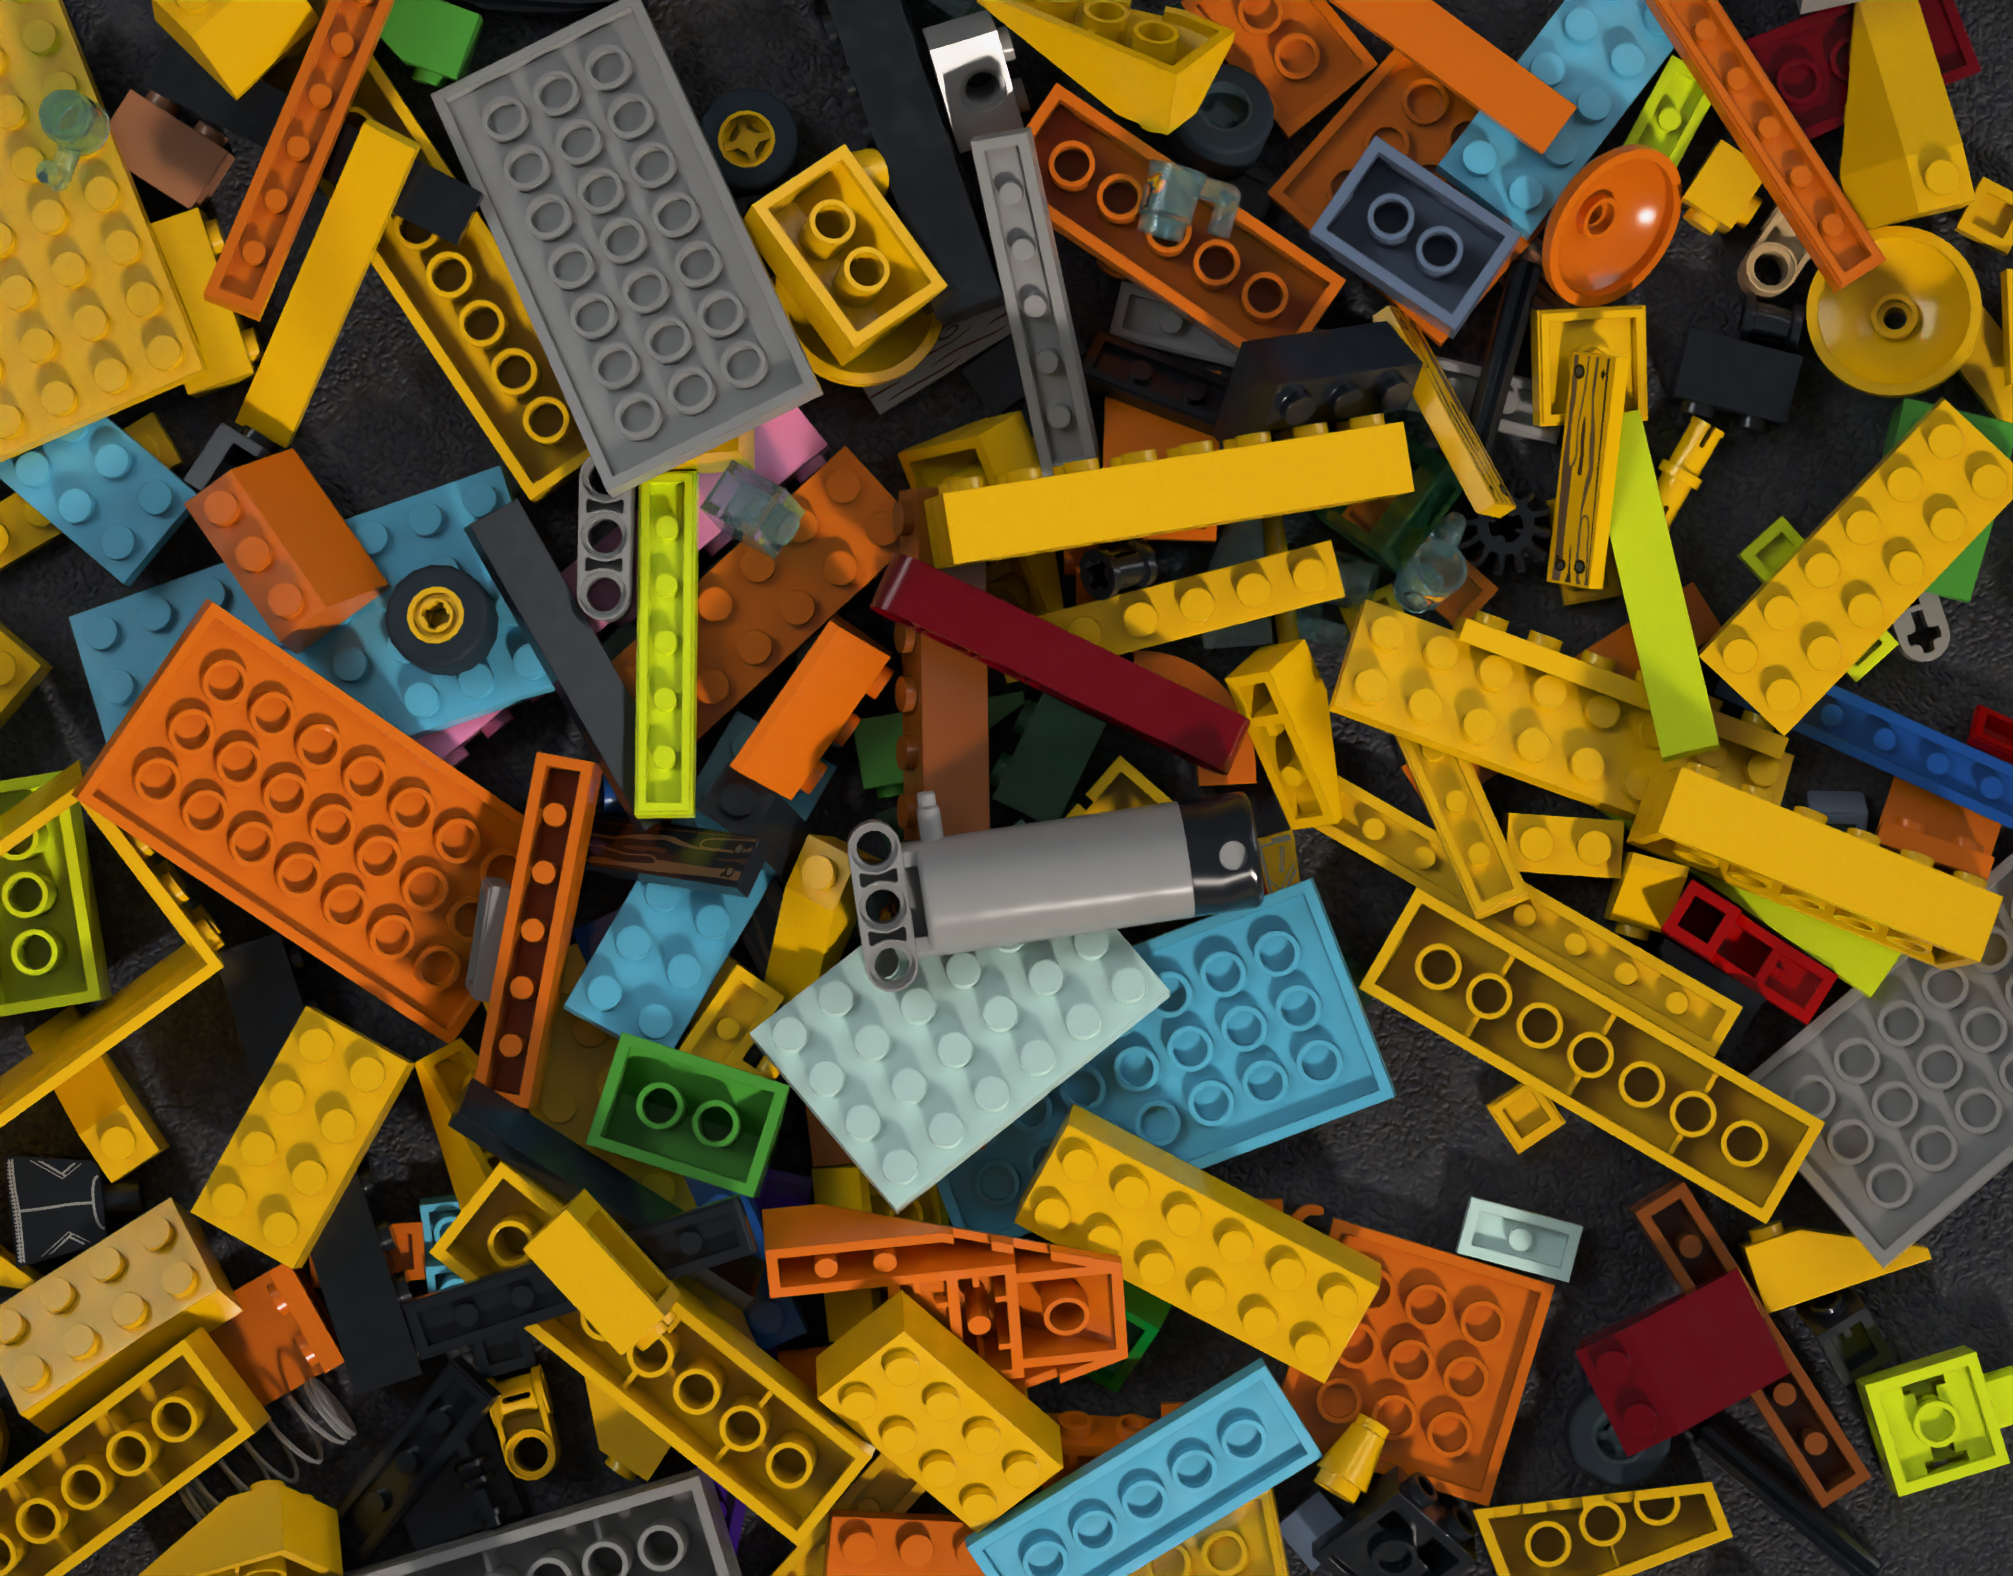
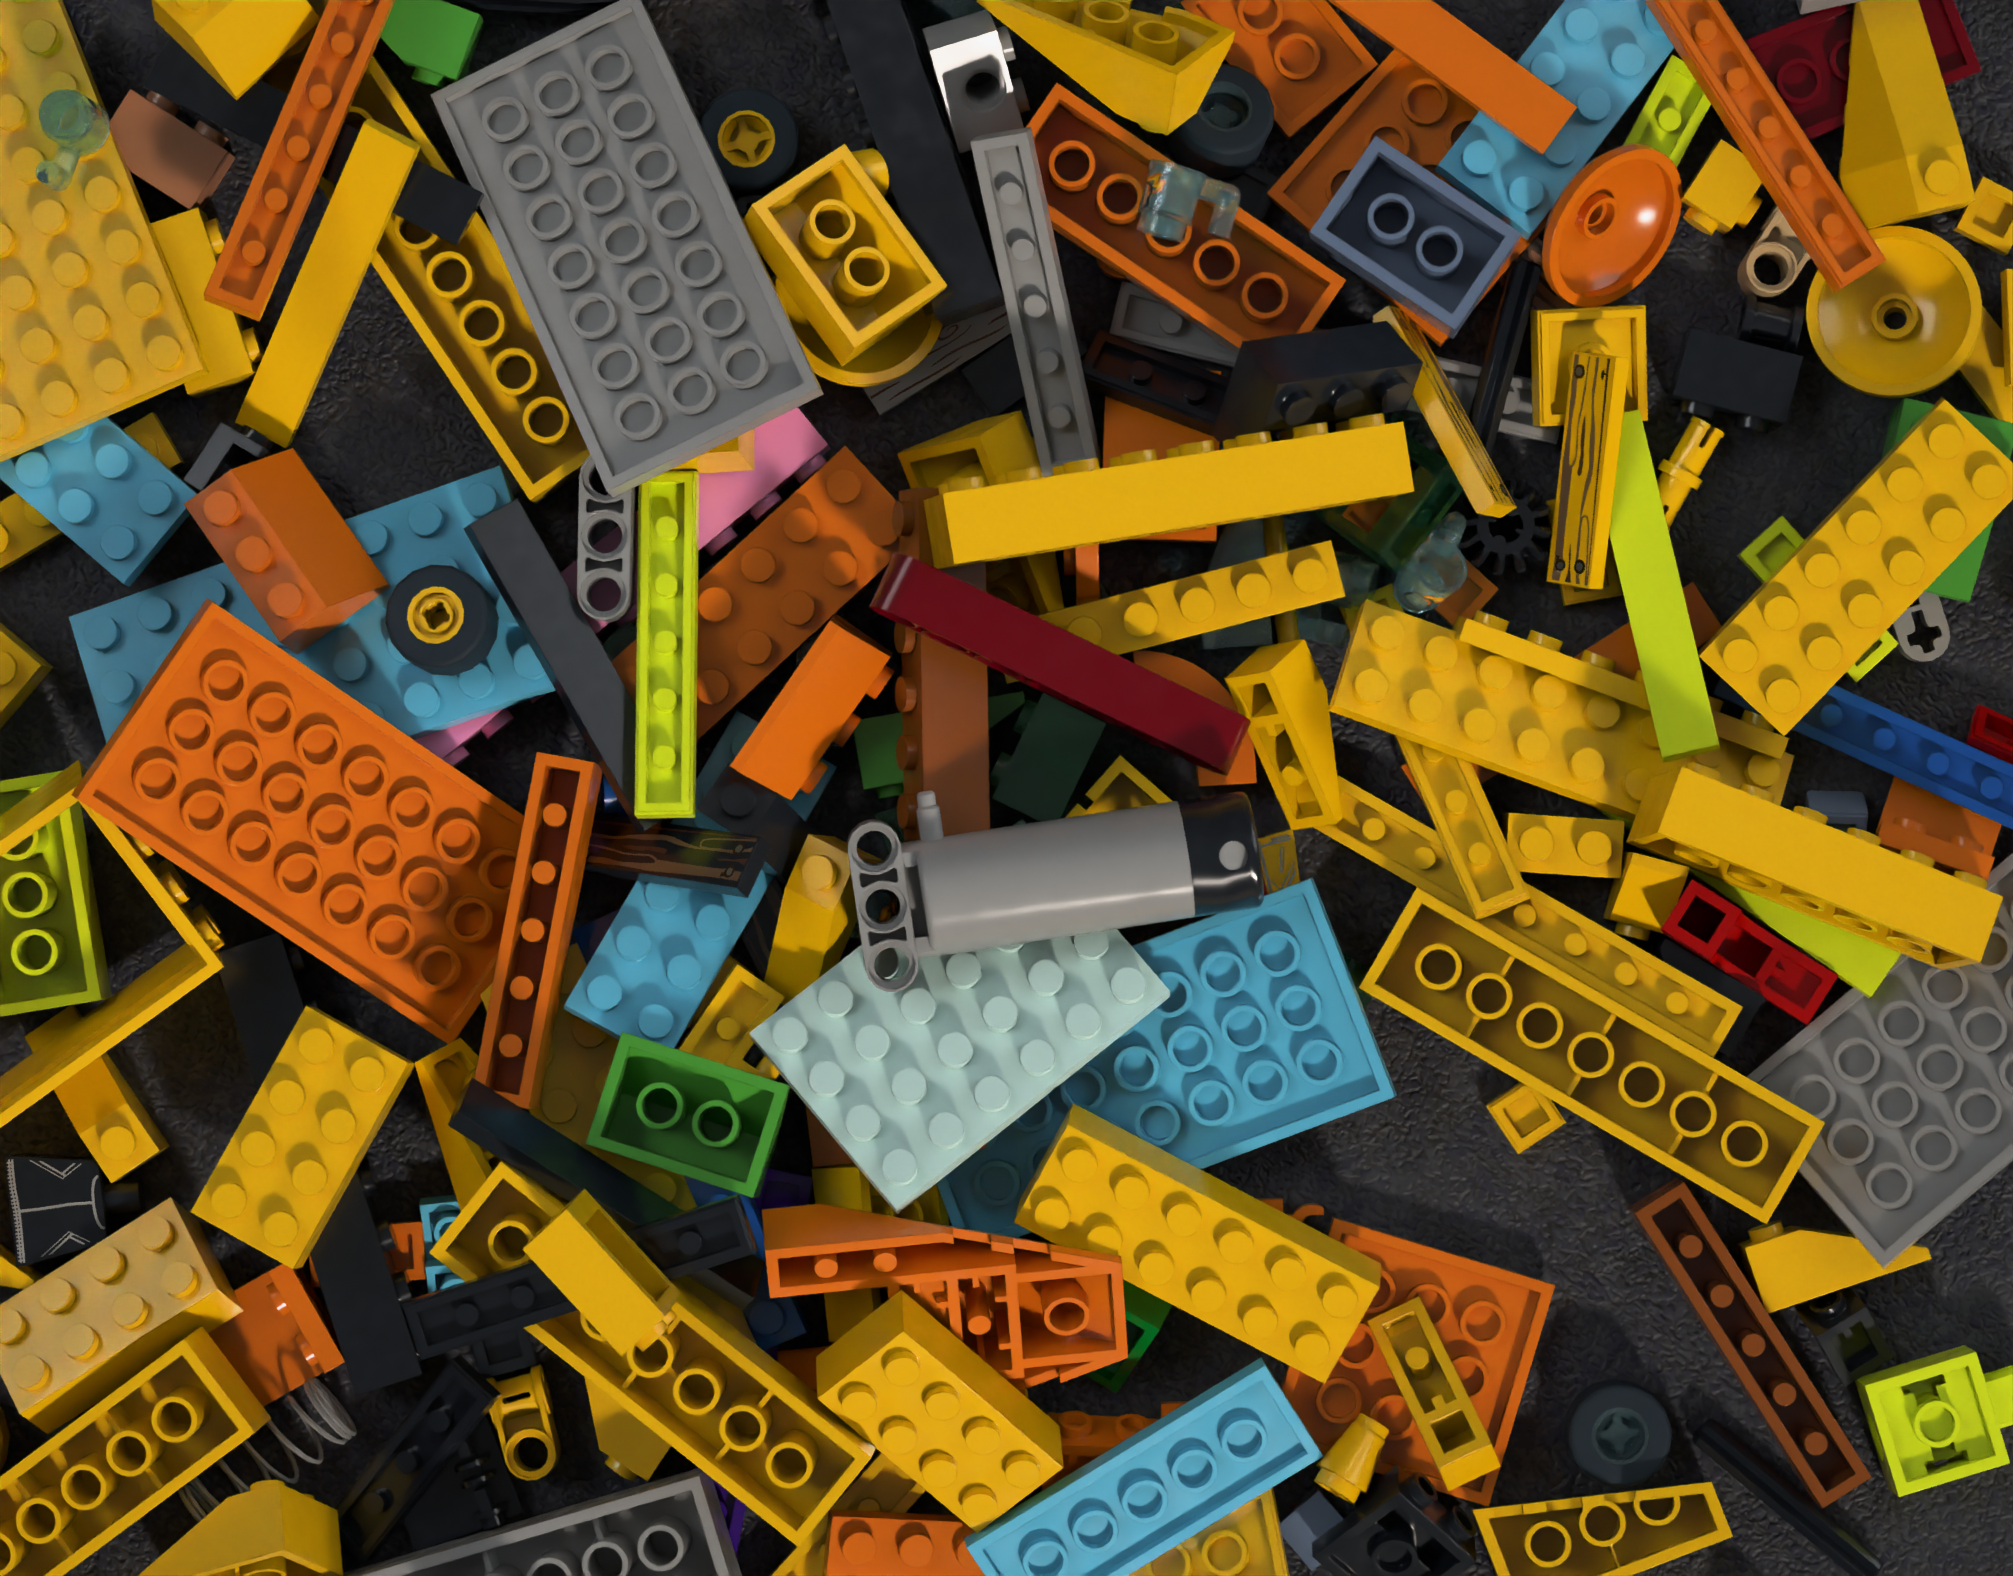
light grey tile [465,876,511,1002] -> none
clear light blue brick [700,460,806,560] -> none
black bush [1079,538,1158,601] -> none
light aqua plate [1455,1196,1583,1283] -> none
dark red slope [1575,1266,1791,1457] -> none
none -> yellow slope [1367,1296,1501,1492]

